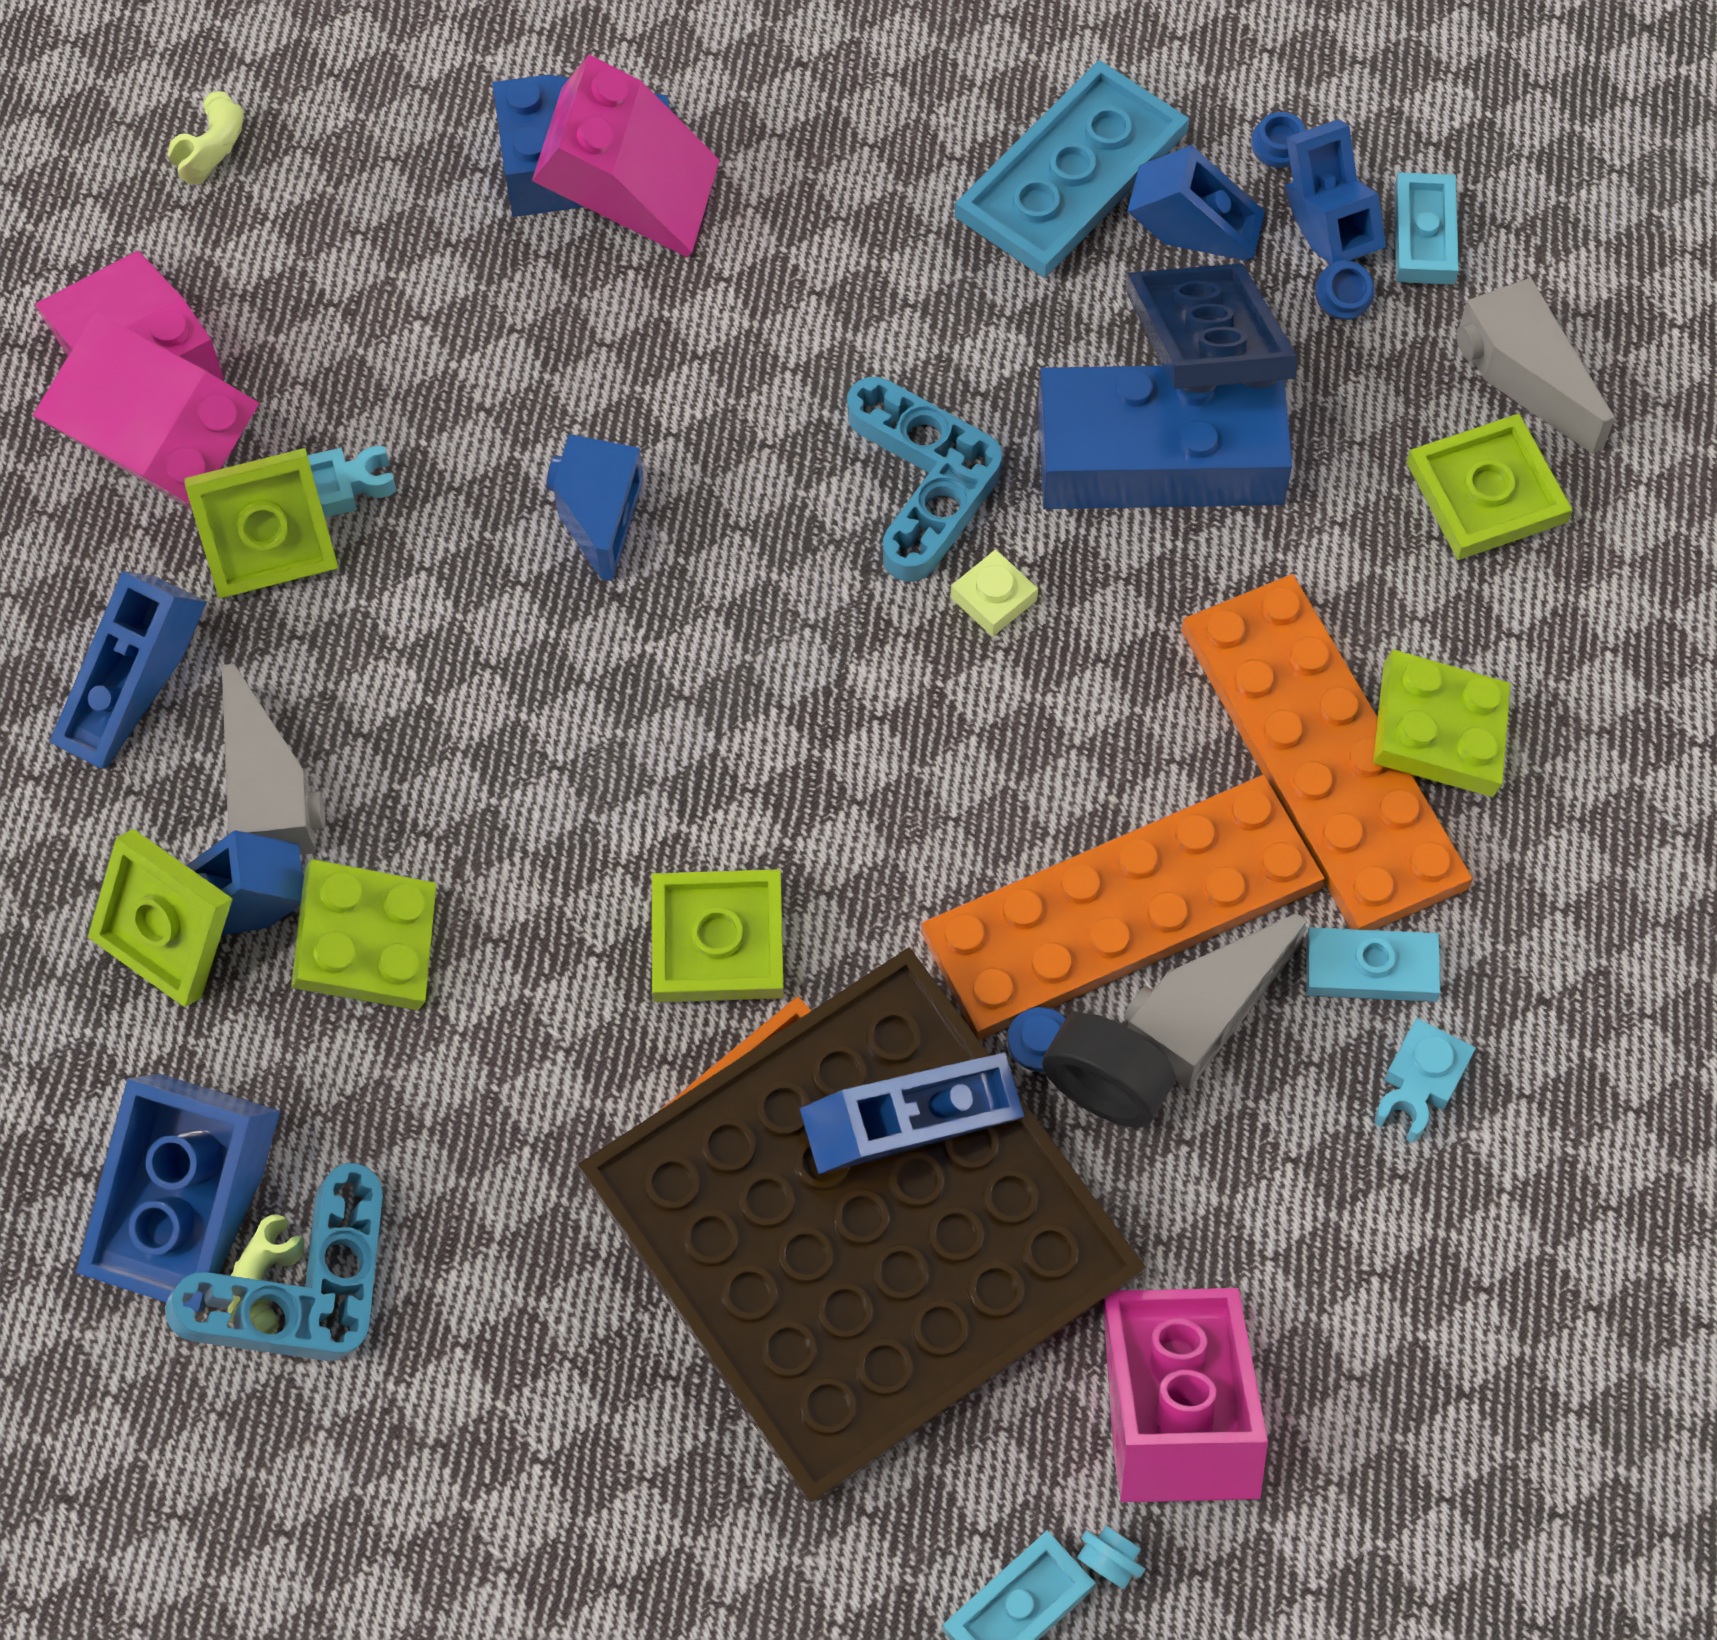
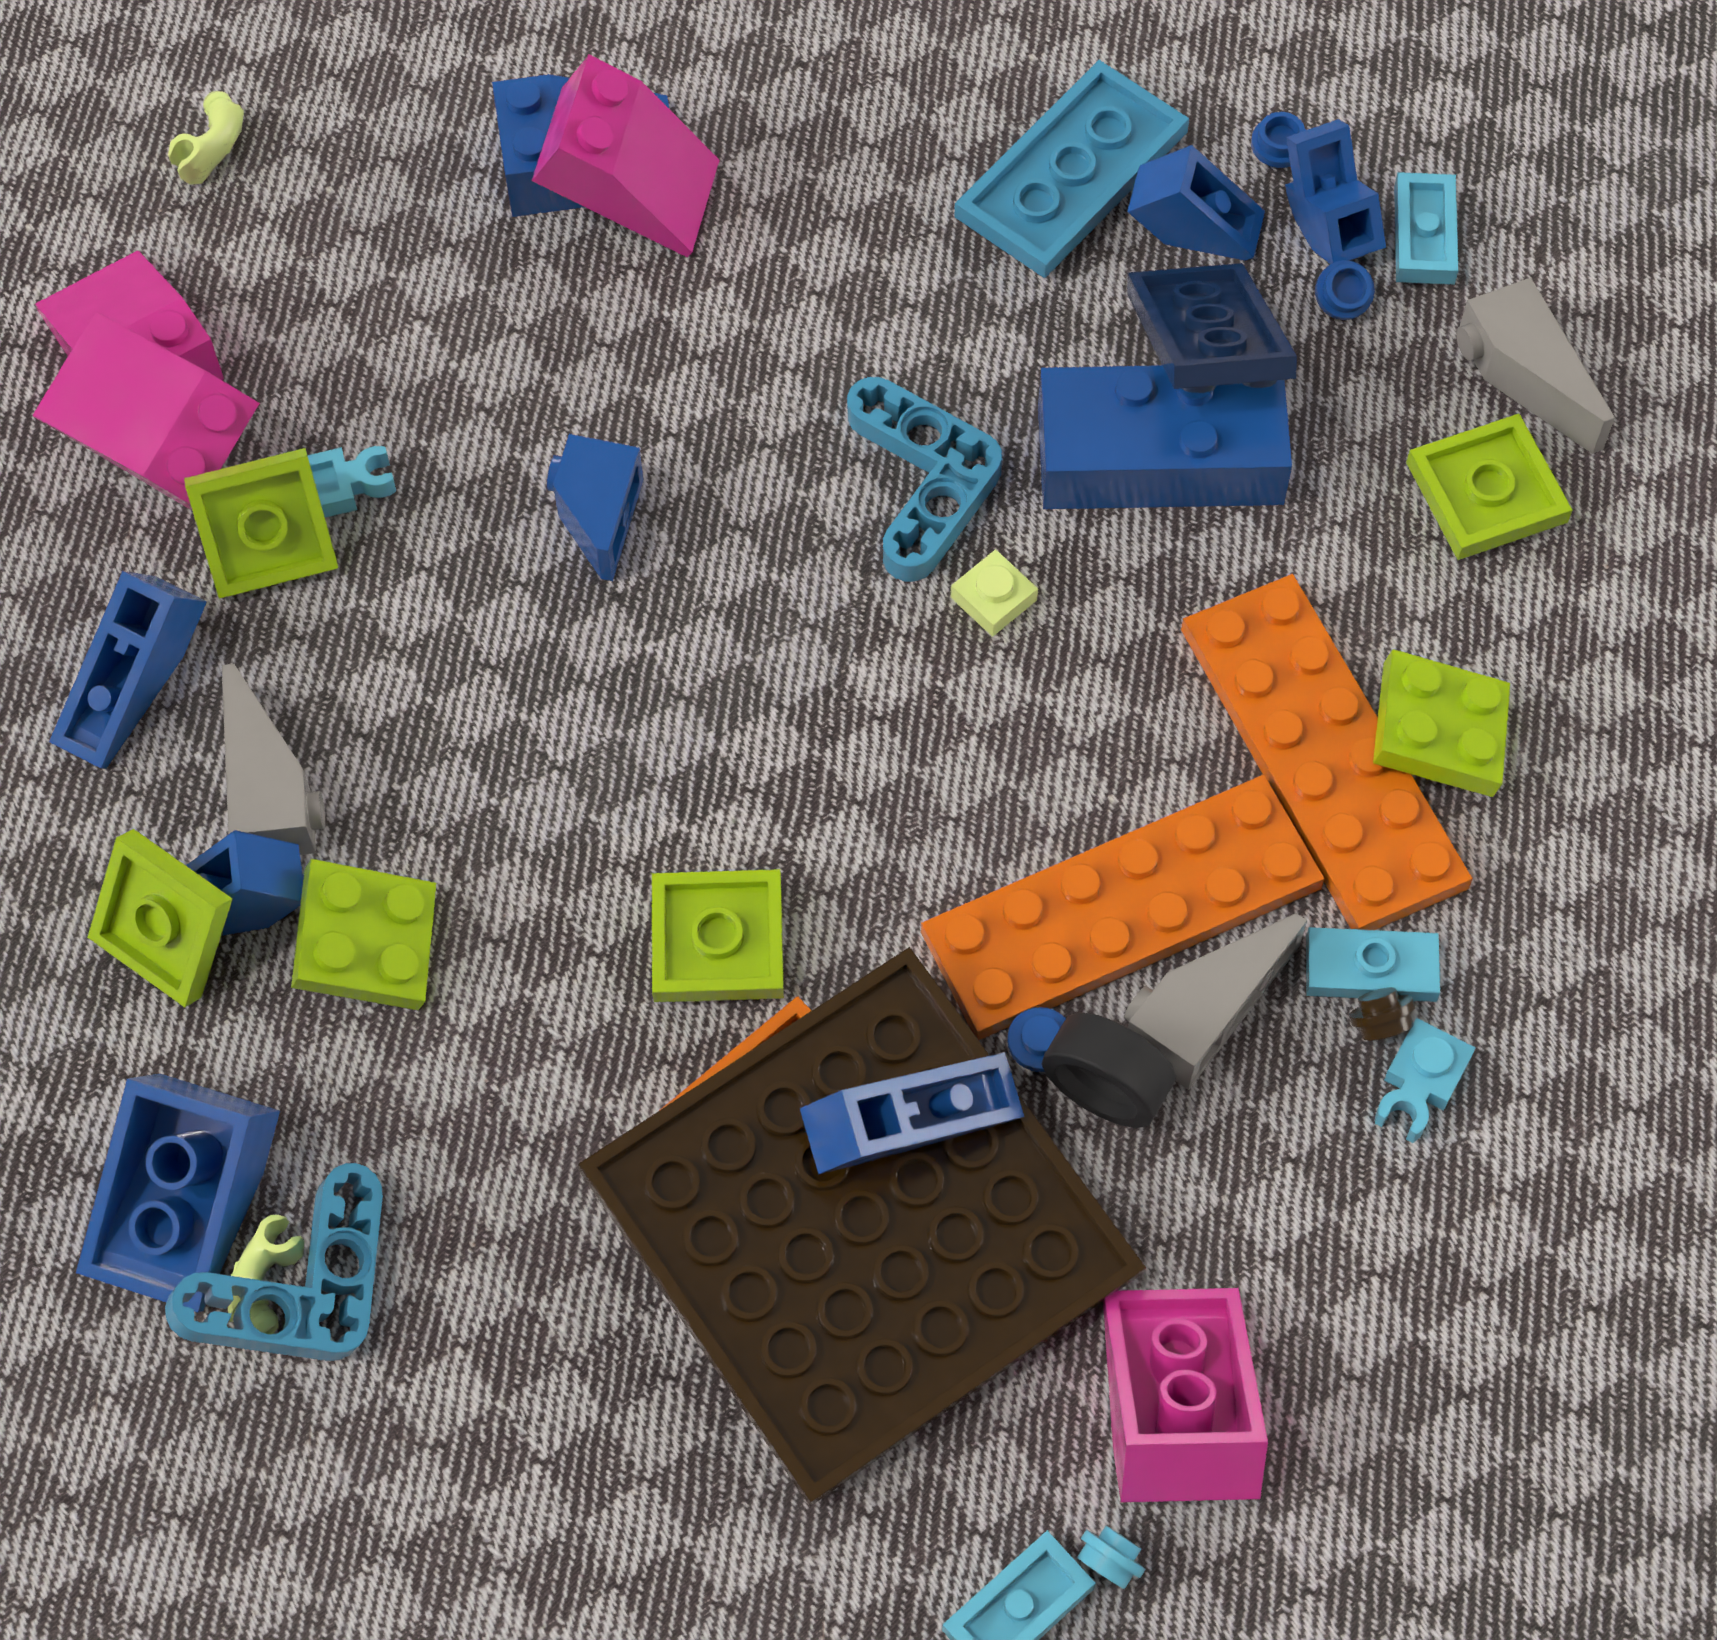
none -> dark brown plate [1349,987,1415,1041]

